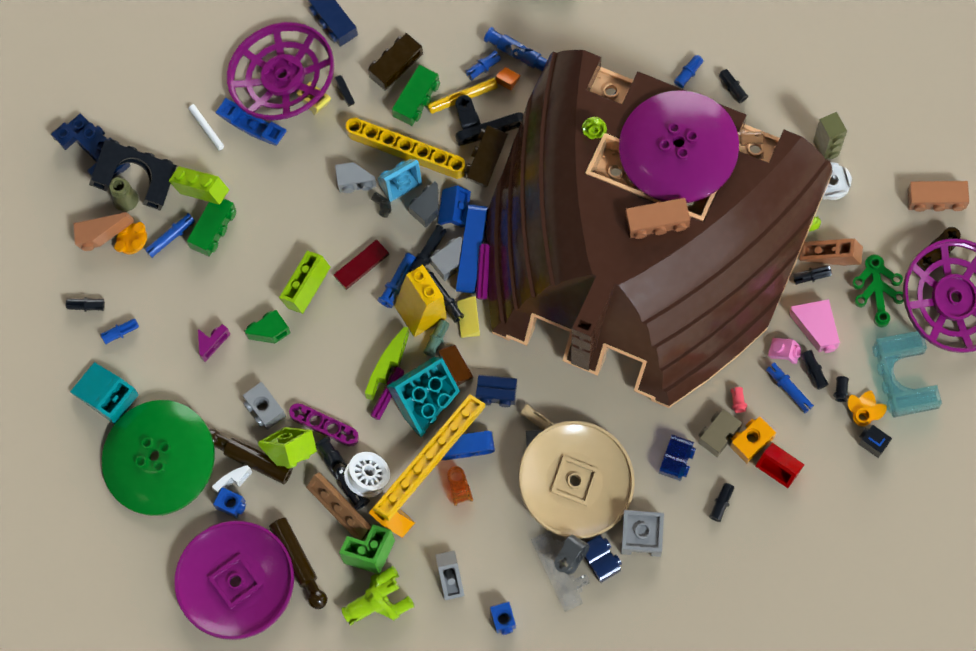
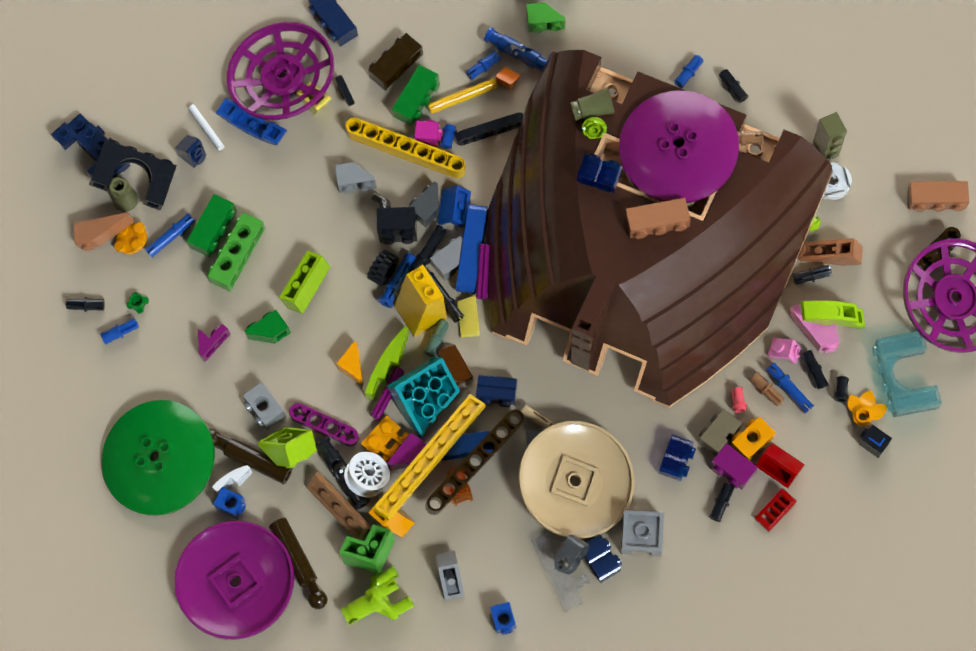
teal slope [70,362,139,424] -> none
lime brick [169,166,229,205] -> none
dark red tile [334,239,389,290] -> none
medium azure slope [378,159,422,202] -> none
black piece [456,95,481,130] -> none
dark brown brick [464,125,508,187] -> none
green plant [852,255,904,327] -> none
none -> green plate [127,292,149,314]
none -> dark blue slope [175,135,206,168]
none -> bright green brick [207,212,265,292]
none -> light orange slope [336,342,363,385]
none -> light orange plate [361,416,409,463]
none -> black tyre [367,249,399,286]
none -> black brick [377,207,417,245]
none -> magenta slope [387,433,427,470]
none -> dark pink brick [414,120,443,147]
none -> dark brown beam [425,409,524,515]
none -> blue pin [440,124,457,149]
none -> bright green slope [527,2,565,33]
none -> olive plant [570,87,615,121]
none -> clear blue brick [576,154,623,193]
none -> magenta brick [711,443,758,490]
none -> medium nougat axle [750,372,785,406]
none -> red slope [754,488,797,532]
none -> lime slope [800,301,865,329]

